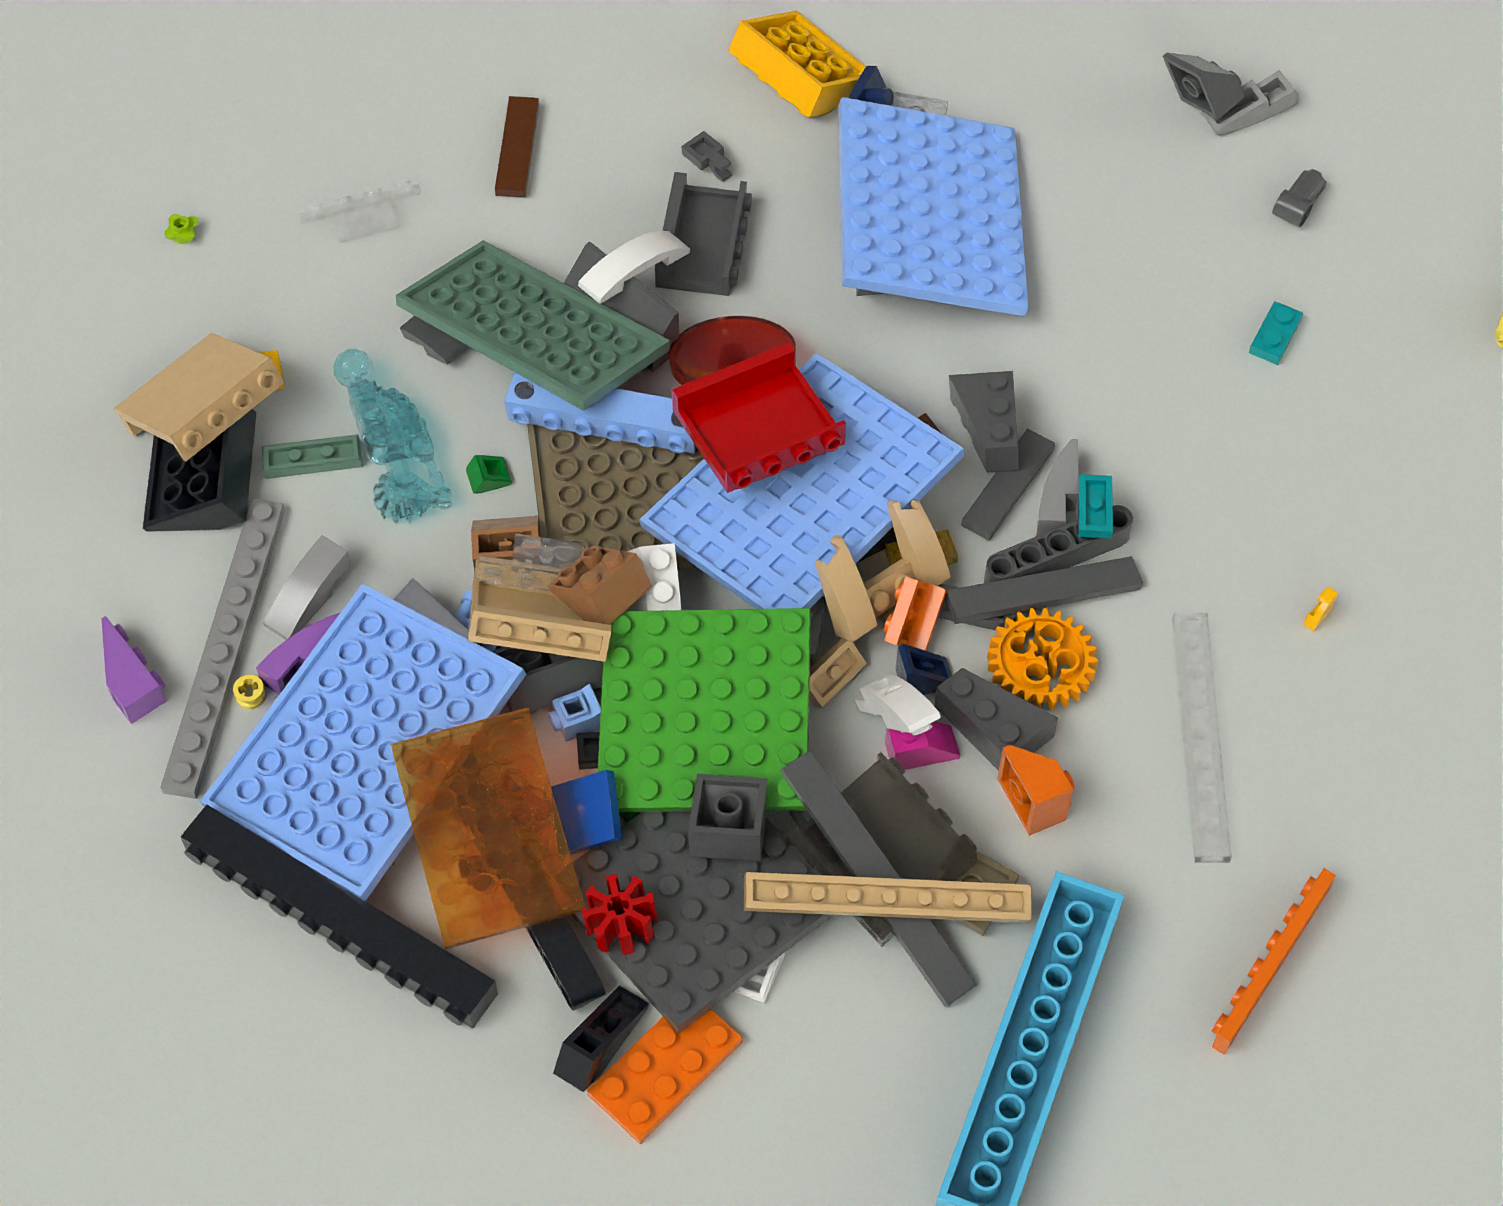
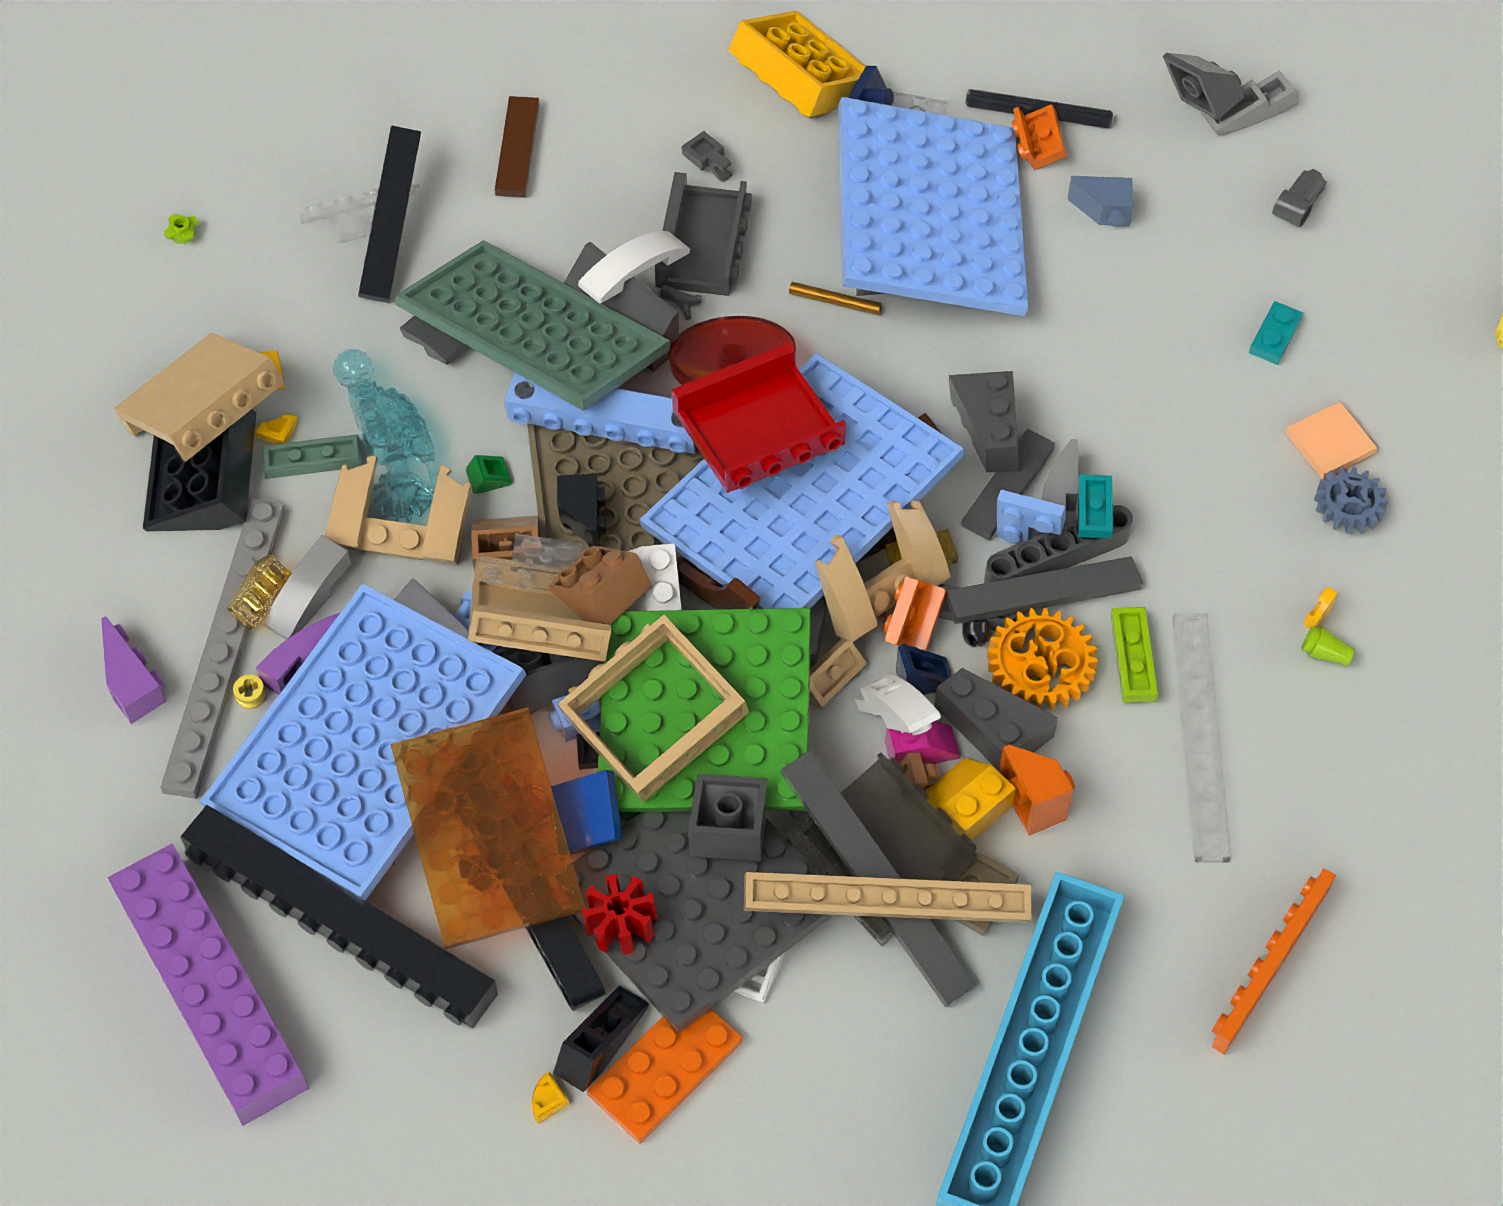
none -> medium lavender brick [107,843,309,1126]
none -> clear yellow slope [226,555,292,630]
none -> yellow tile [255,414,298,444]
none -> tan wedge [325,456,472,565]
none -> black tile [358,125,421,303]
none -> yellow tile [532,1071,569,1124]
none -> black slope [557,474,606,547]
none -> tan window [558,615,749,803]
none -> dark grey bar [660,285,702,320]
none -> reddish brown tile [677,560,760,611]
none -> pearl gold bar [789,282,882,315]
none -> medium nougat tile [894,753,939,800]
none -> yellow slope [914,758,1016,845]
none -> black hinge [962,621,989,647]
none -> black axle [965,89,1113,128]
none -> light blue plate [997,490,1065,543]
none -> orange bracket [1012,104,1068,170]
none -> sand blue slope [1068,176,1133,226]
none -> lime plate [1110,607,1158,703]
none -> light nougat tile [1286,402,1377,479]
none -> lime cone [1301,626,1355,667]
none -> sand blue gear [1314,467,1388,534]

